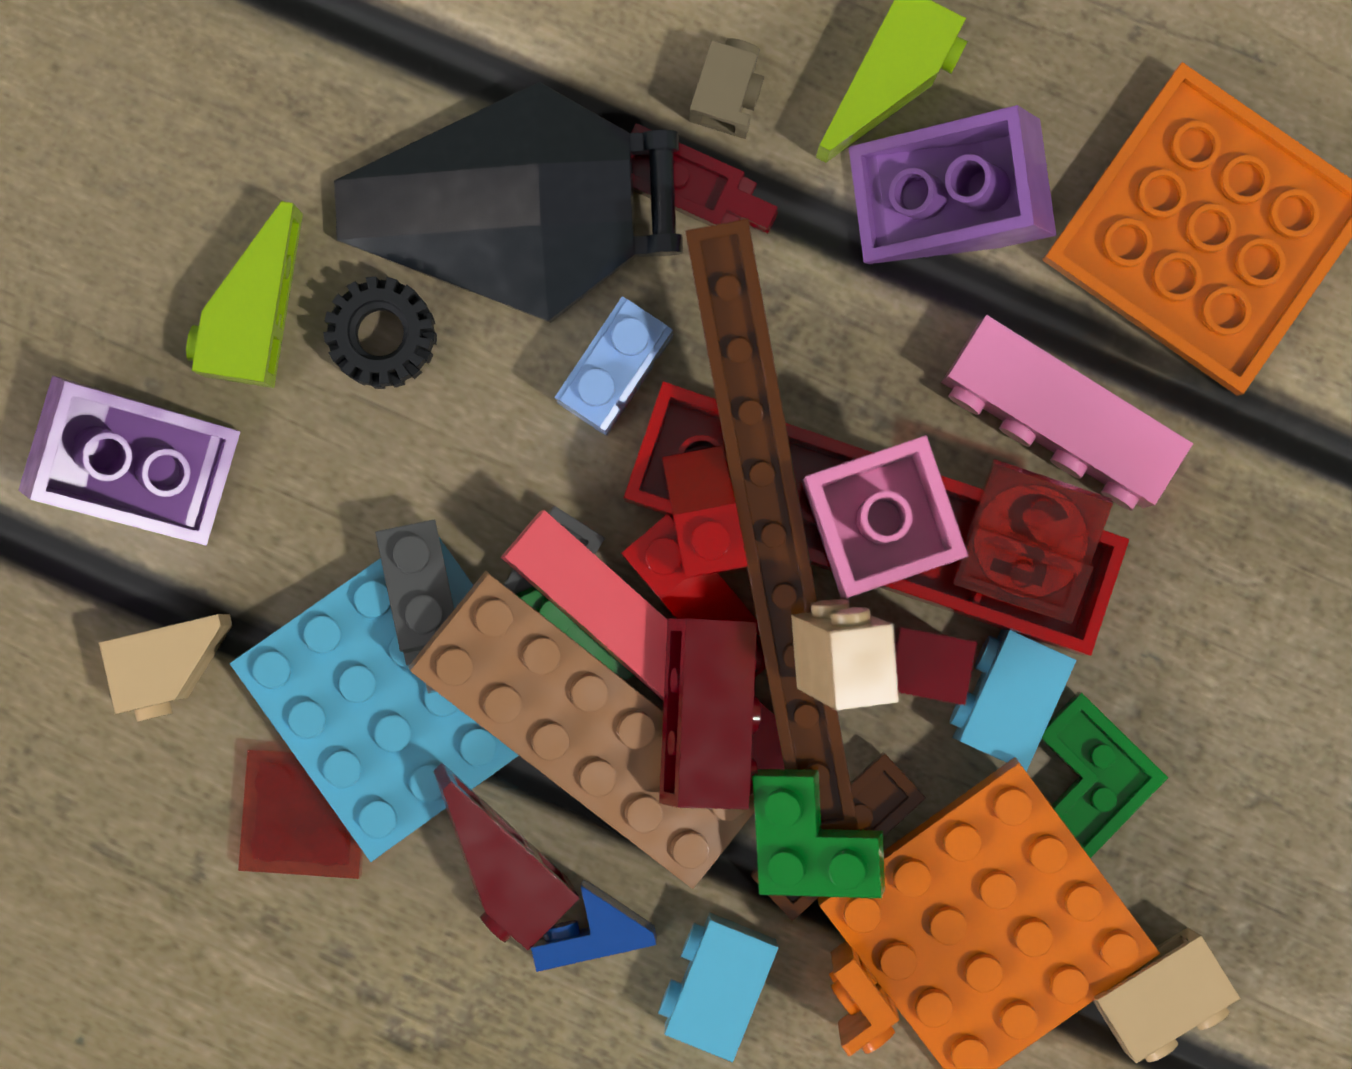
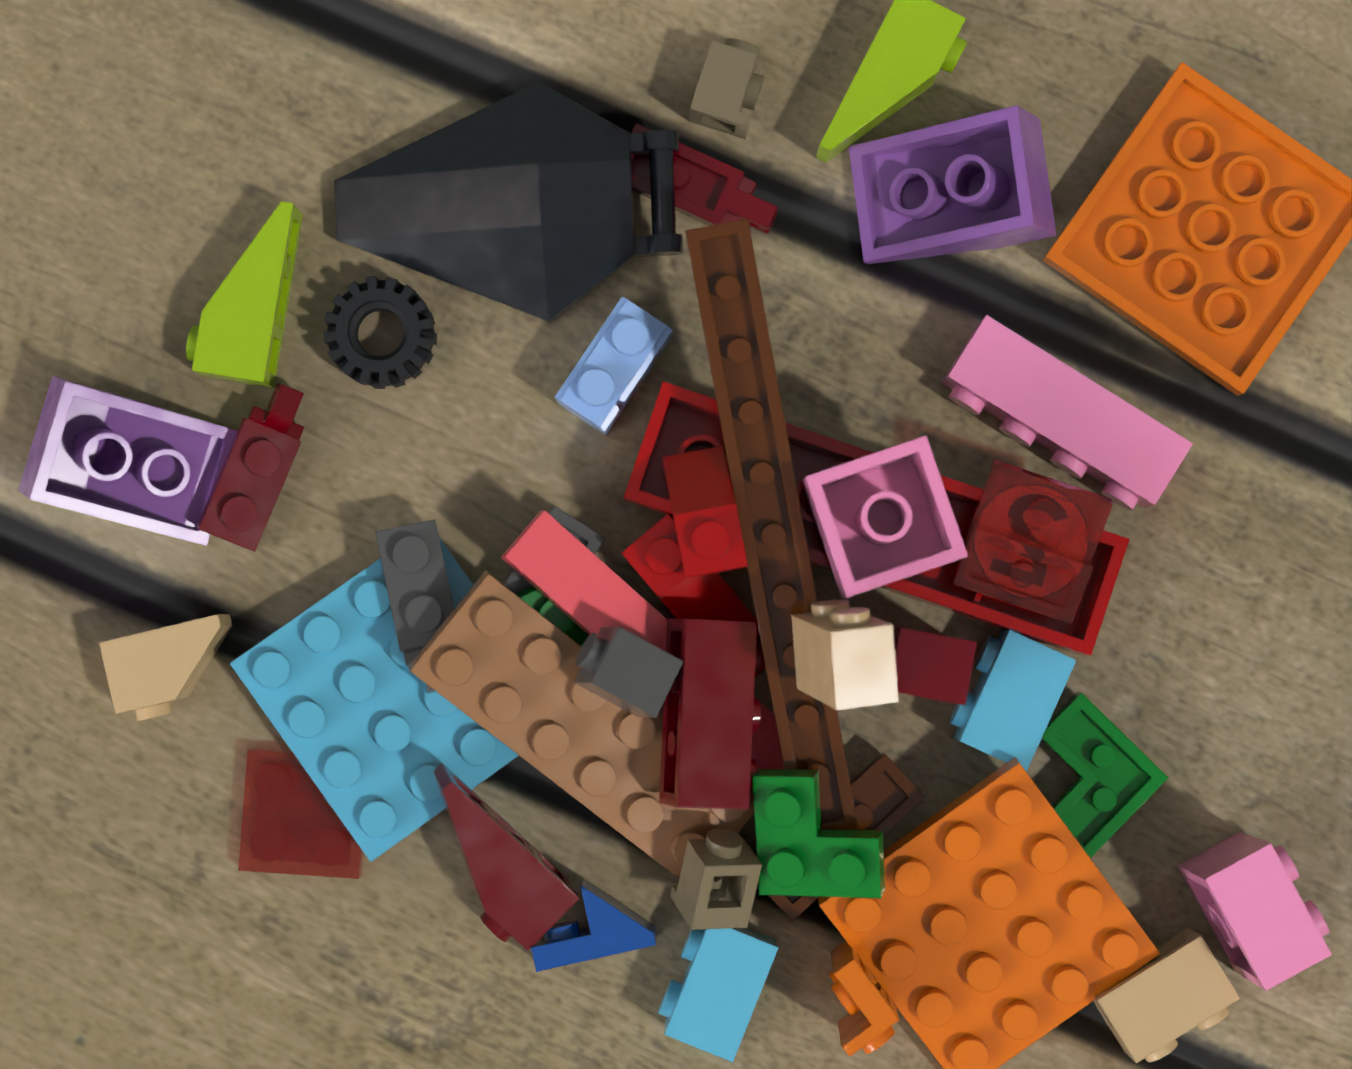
none -> dark red hinge [197,383,304,552]
none -> dark grey brick [574,627,683,718]
none -> dark tan brick [670,828,762,930]
none -> bright pink brick [1177,832,1332,991]

